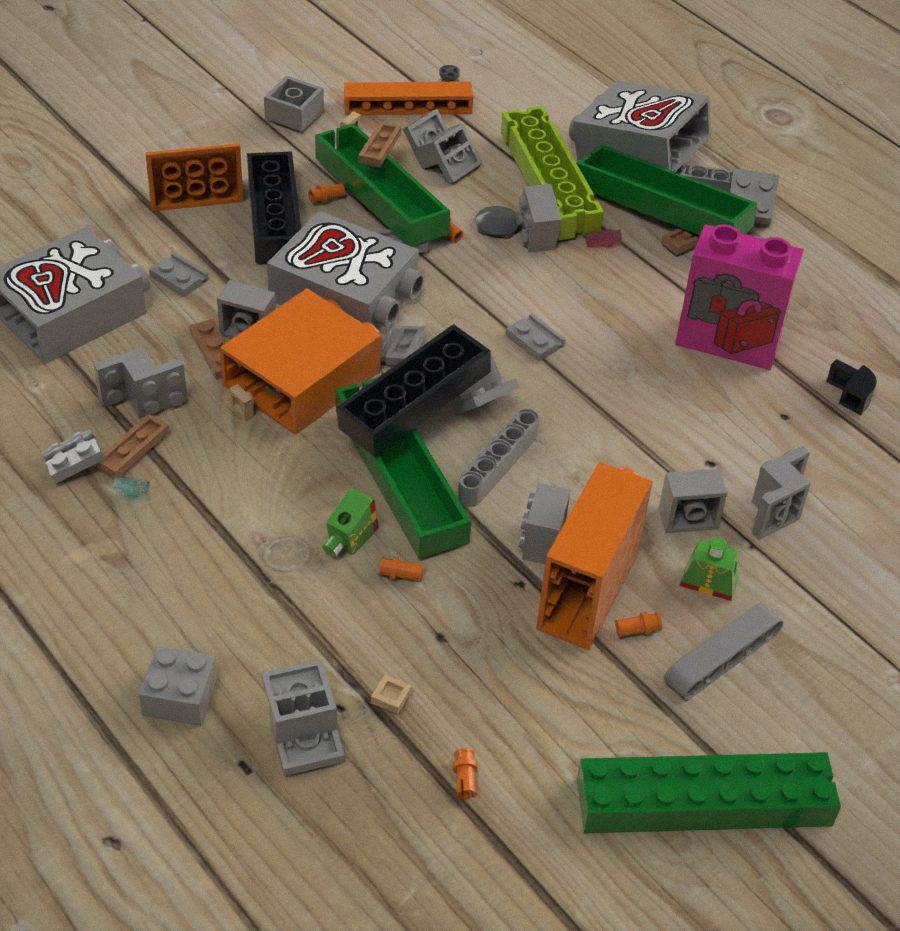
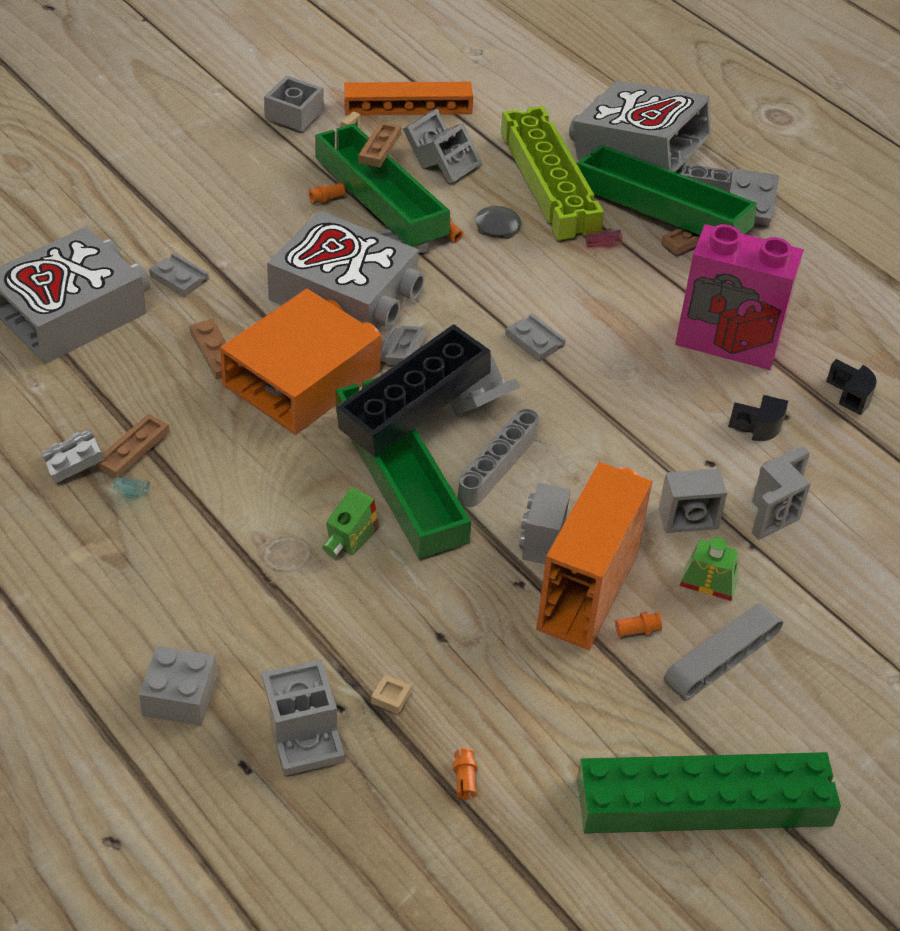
light grey bracket [94,347,188,419] -> none
orange slope [145,143,243,211] -> none
light grey brick [217,280,276,339] -> none
tan plate [229,384,254,421] -> none
black brick [247,151,301,263] -> none
orange pin [379,557,424,582] -> none
dark grey wheel [439,65,460,82] -> none
light grey brick [516,184,561,252] -> none
none -> black brick [728,395,789,441]

